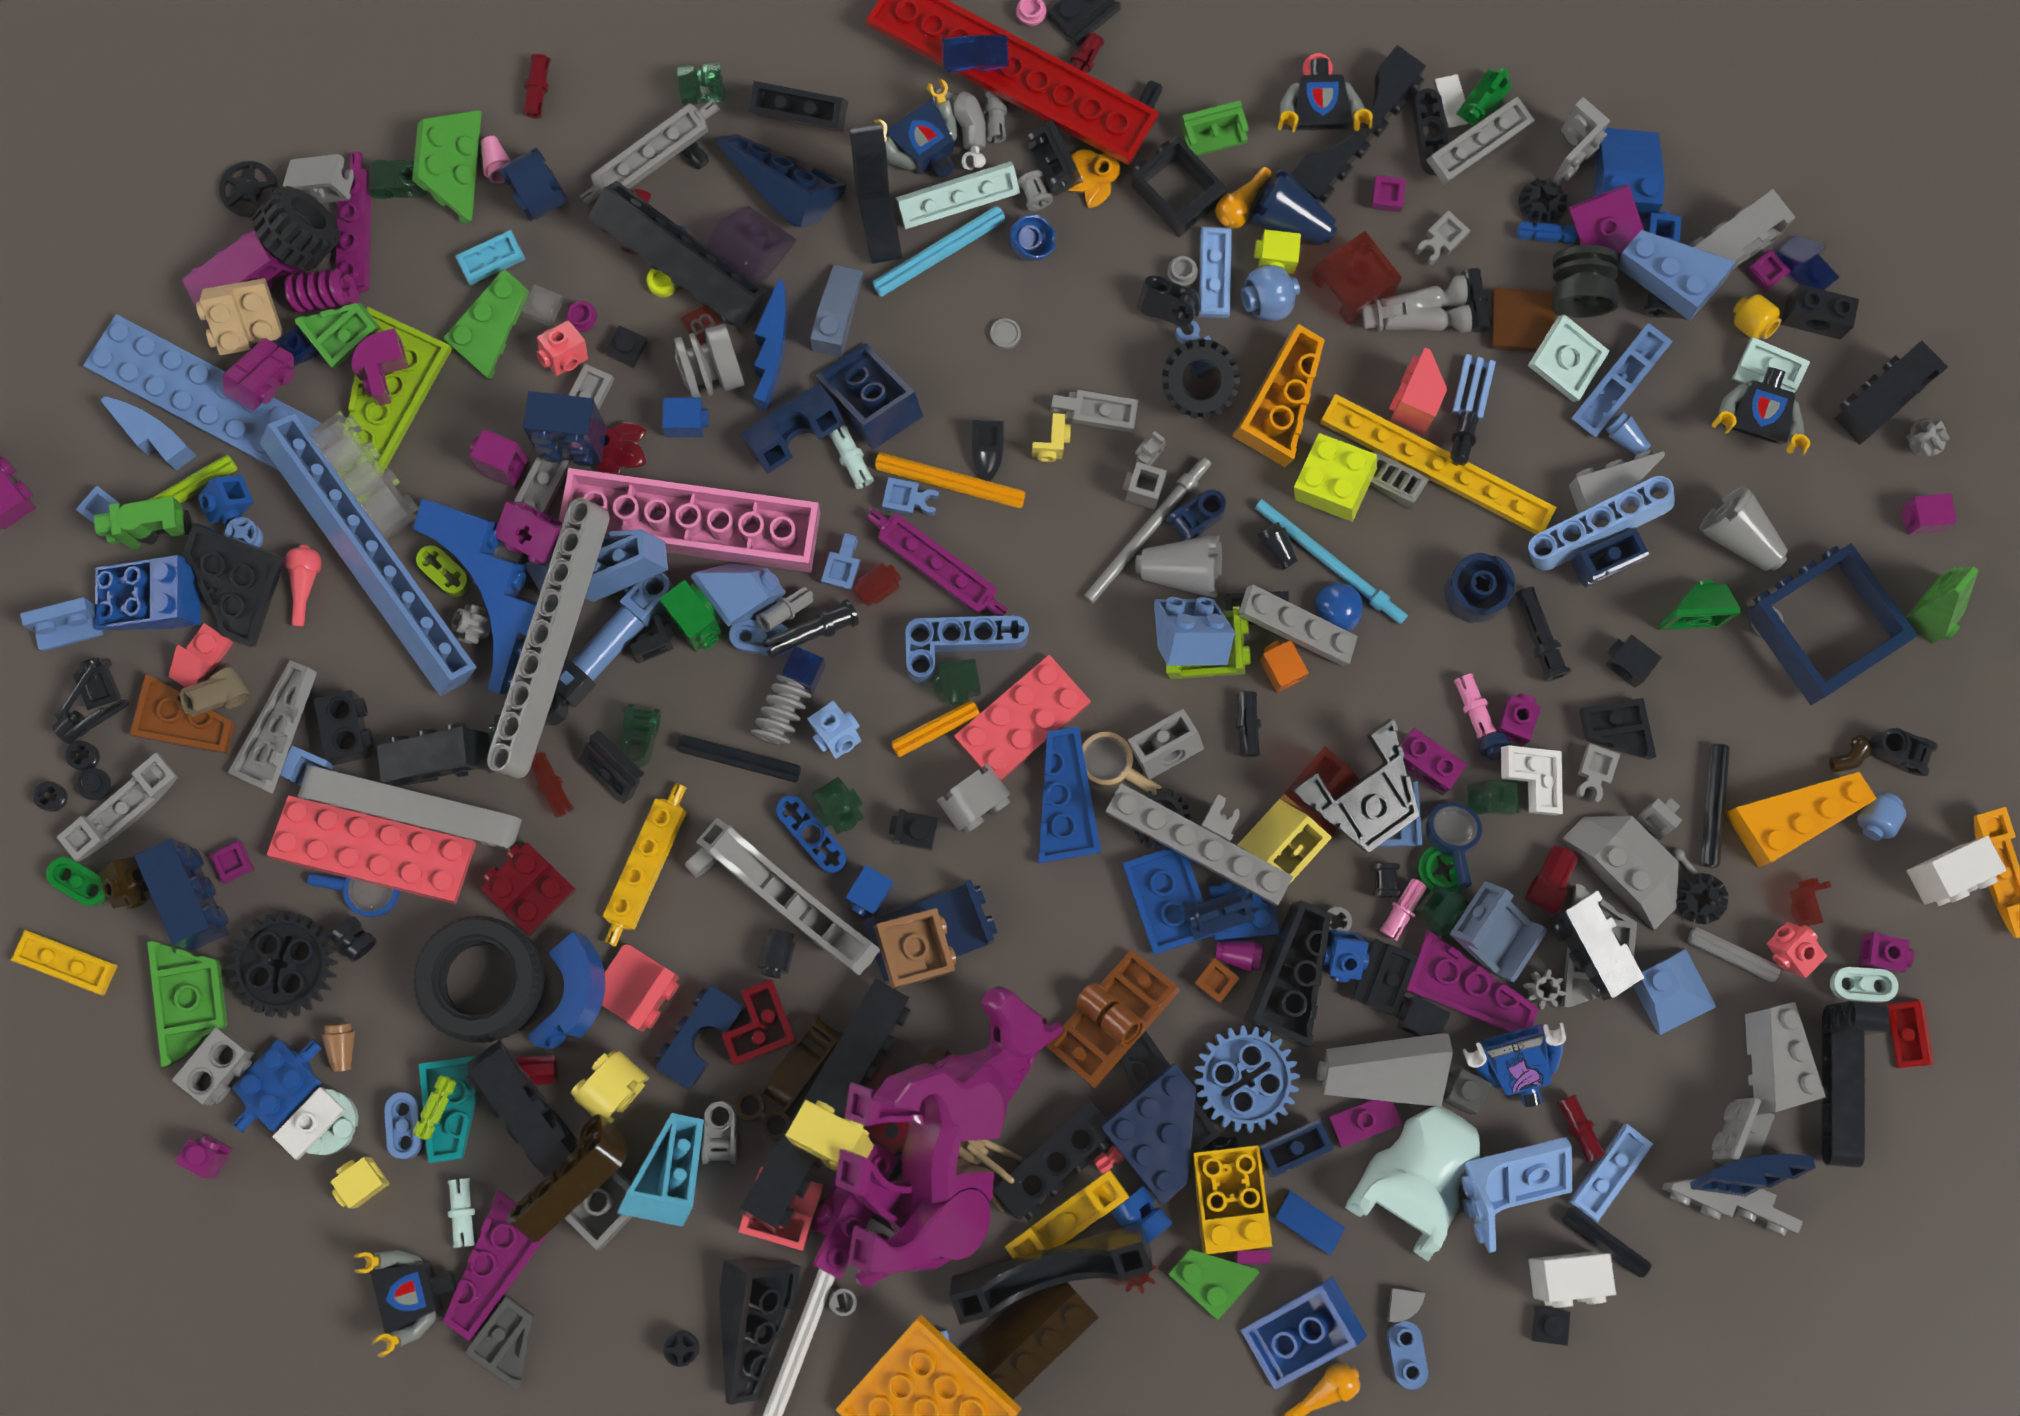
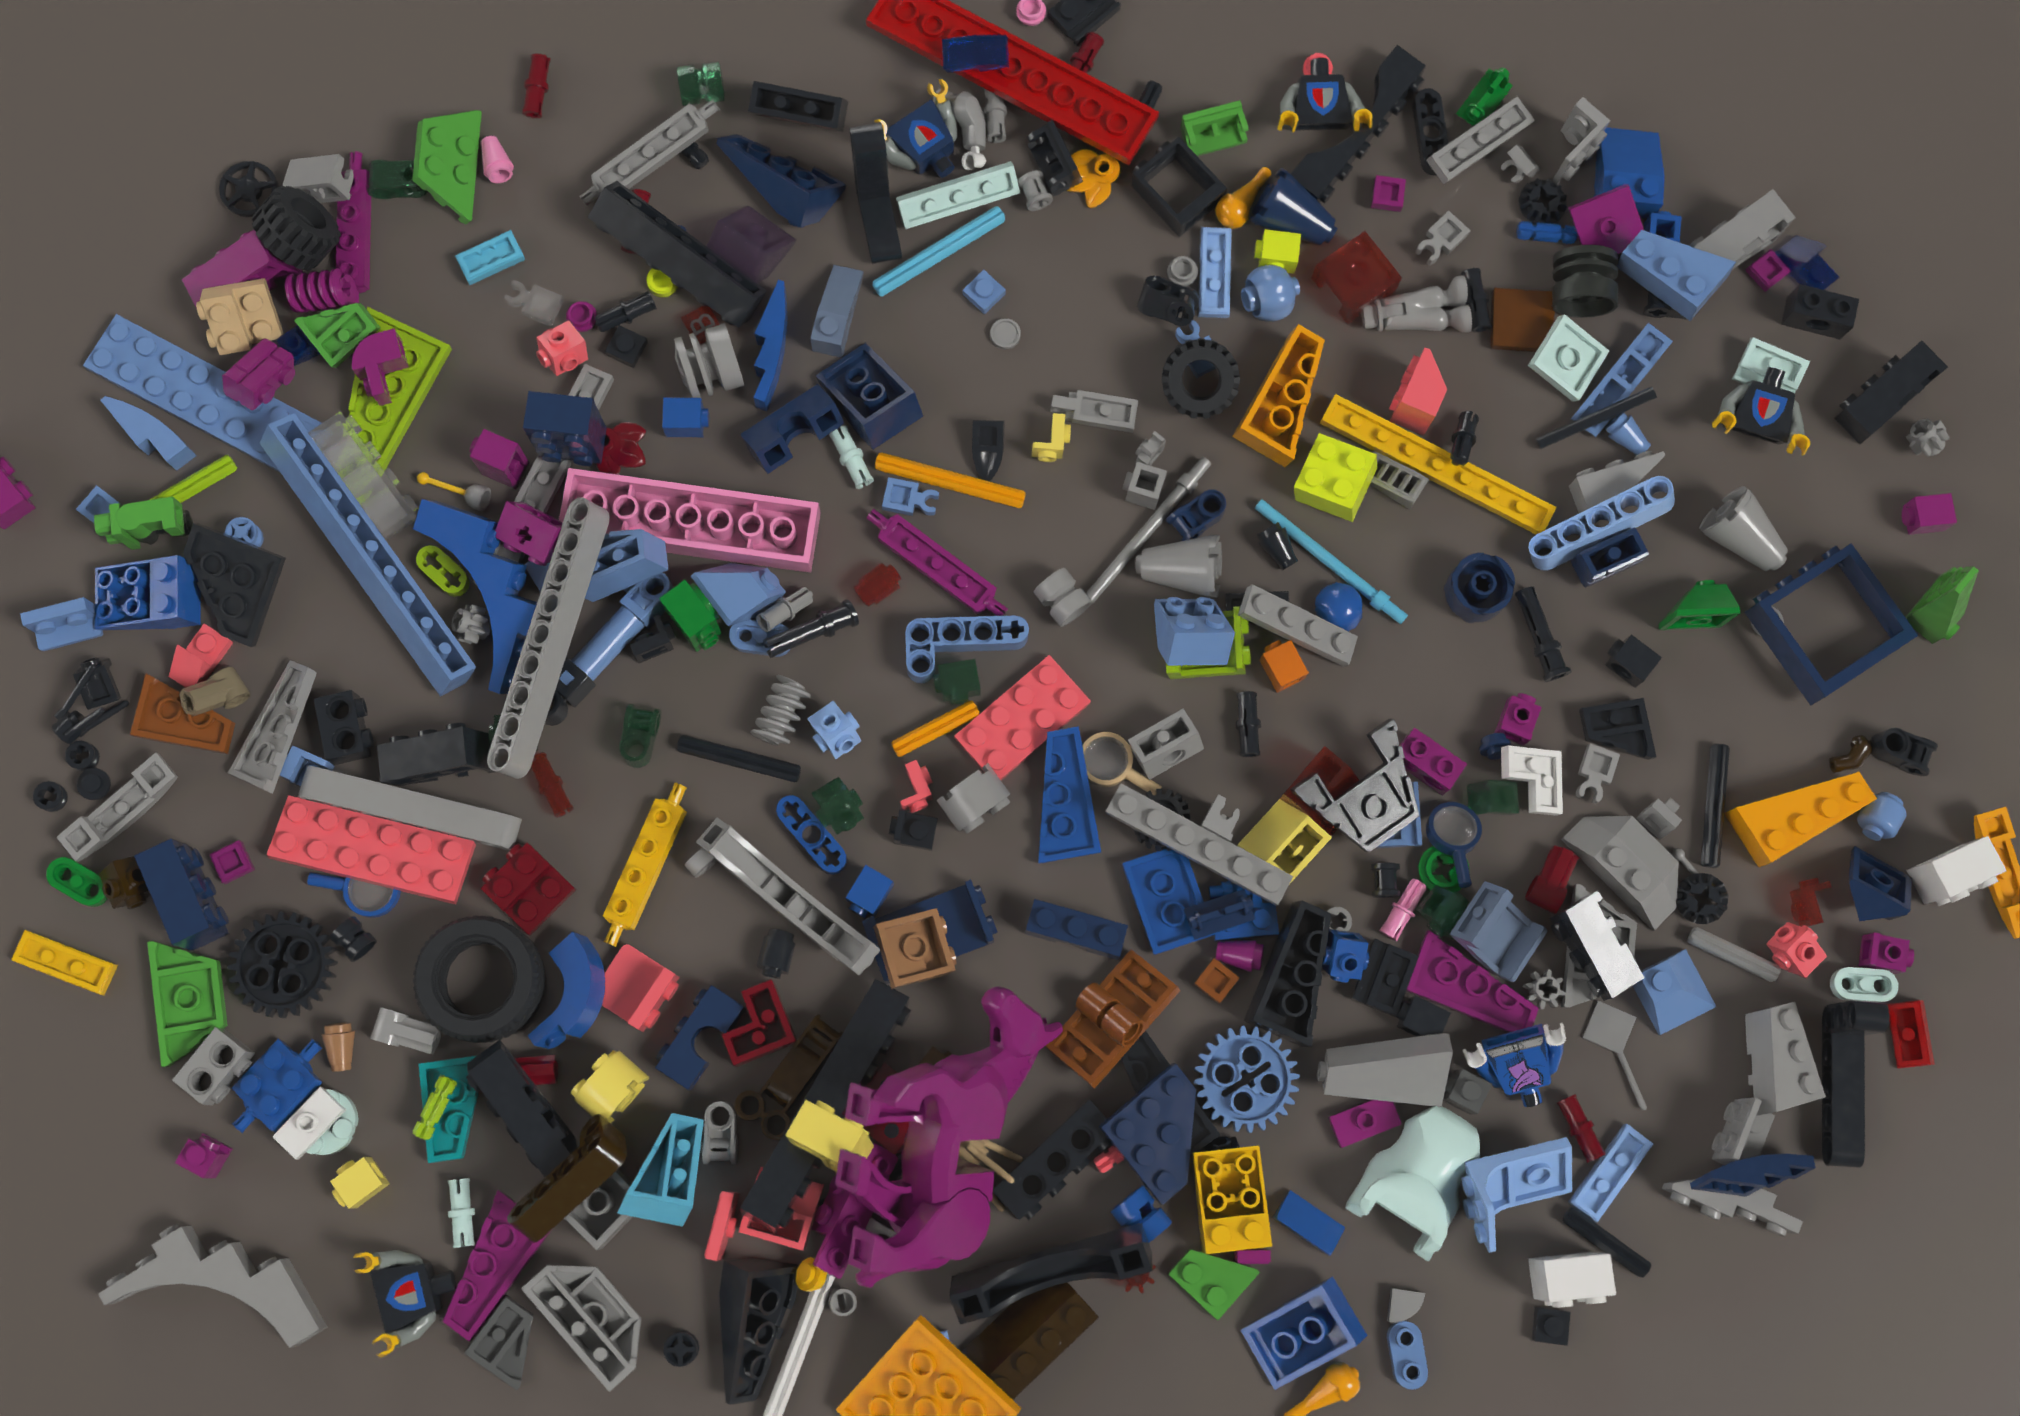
blue brick [198,475,254,525] -> none
coral piece [284,544,322,627] -> none
medium blue plate [384,1092,423,1159] -> none
bright green wing [443,269,530,380] -> none
dark blue brick [499,147,568,222] -> none
black plate [578,730,645,804] -> none
clear blue brick [781,645,826,694] -> none
medium blue plate [821,533,861,592] -> none
yellow slope [1005,1170,1130,1259] -> none
blue hair [1010,214,1056,261] -> none
dark blue brick [1259,1119,1334,1177] -> none
white sticker [1435,74,1469,128] -> none
light blue tile [1451,354,1496,421] -> none
bright pink pin [1454,674,1497,739] -> none
yellow head [1733,294,1781,339] -> none
none -> light grey arch [98,1224,328,1348]
none -> light grey piece [370,1007,441,1054]
none -> light grey hinge [417,472,491,512]
none -> light grey wedge [521,1265,641,1392]
none -> black axle [594,291,656,332]
none -> coral plate [704,1191,740,1261]
none -> yellow plate [796,1257,827,1292]
none -> coral bracket [900,759,933,813]
none -> medium blue plate [963,270,1006,315]
none -> dark blue arch [1025,899,1128,960]
none -> light grey wheel [1033,568,1092,627]
none -> light grey tile [1501,144,1541,183]
none -> black bar [1536,387,1657,450]
none -> light grey piece [1582,1001,1647,1111]
none -> dark blue slope [1849,846,1912,921]

